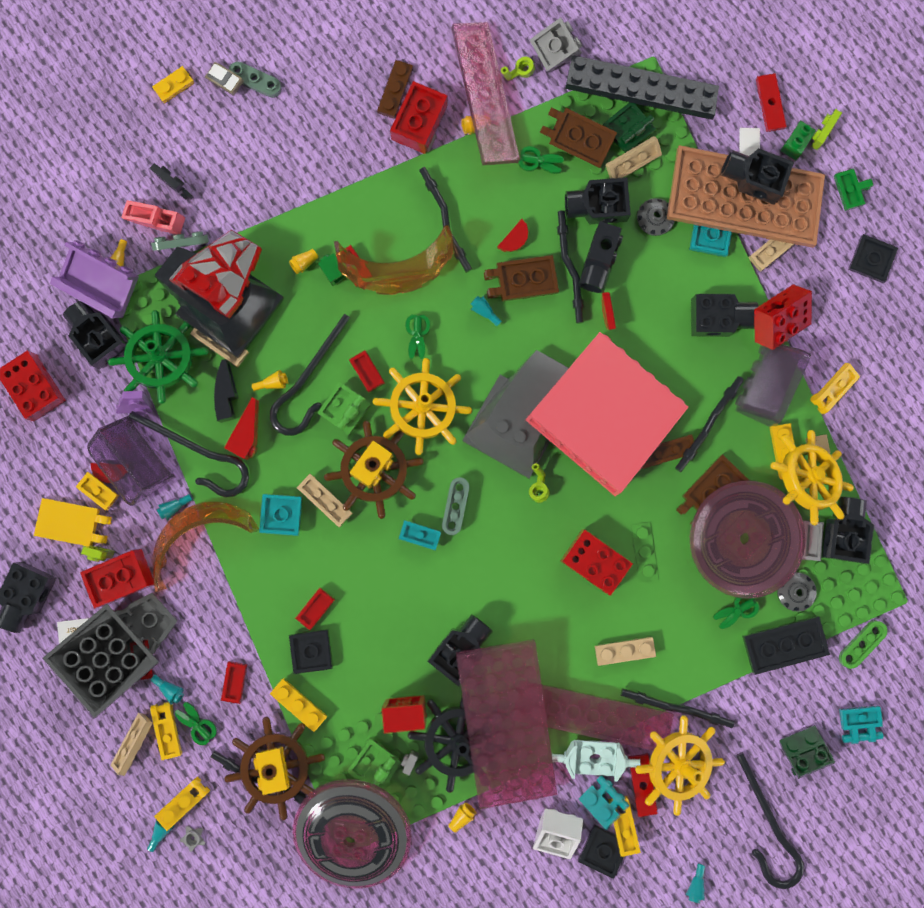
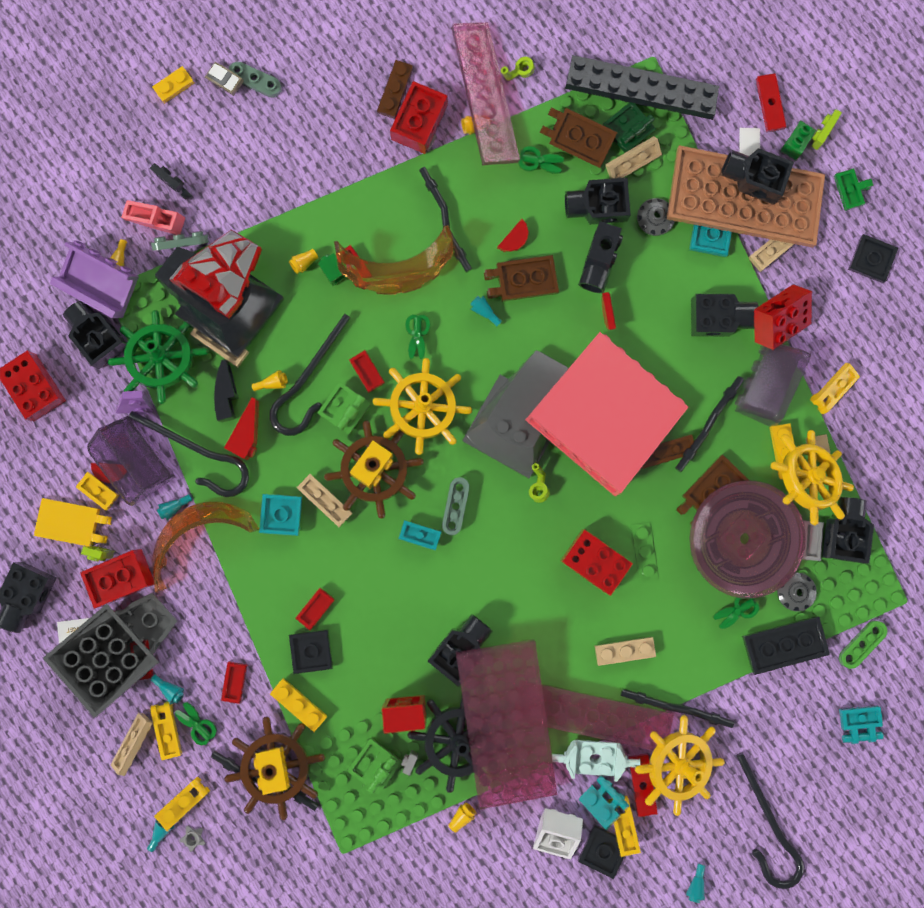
dish [293,779,411,888] -> none
light grey plate [530,17,583,73] -> none
black bar [557,210,584,324] -> none
dark green plate [779,726,835,779] -> none

